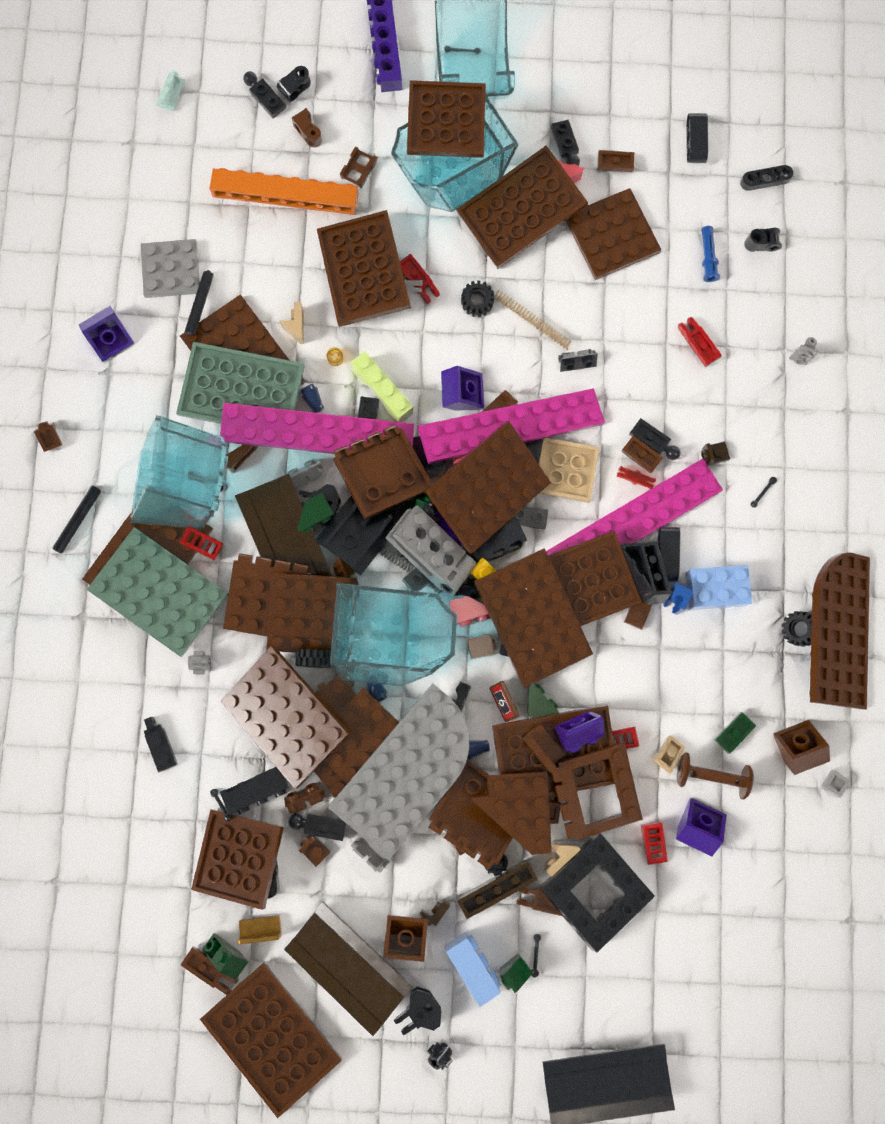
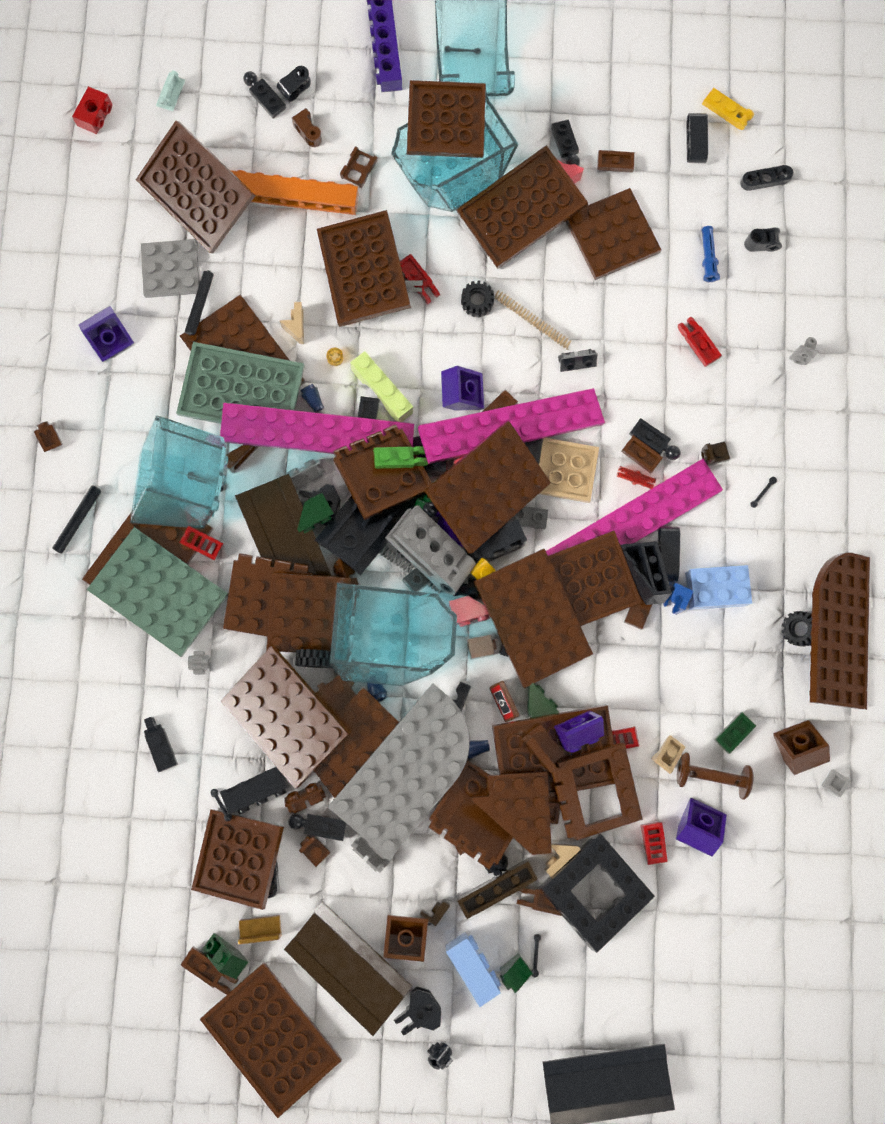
none -> red brick [72,86,113,134]
none -> reddish brown plate [135,120,256,254]
none -> bright green hinge [373,446,428,469]
none -> yellow plate [702,87,754,130]

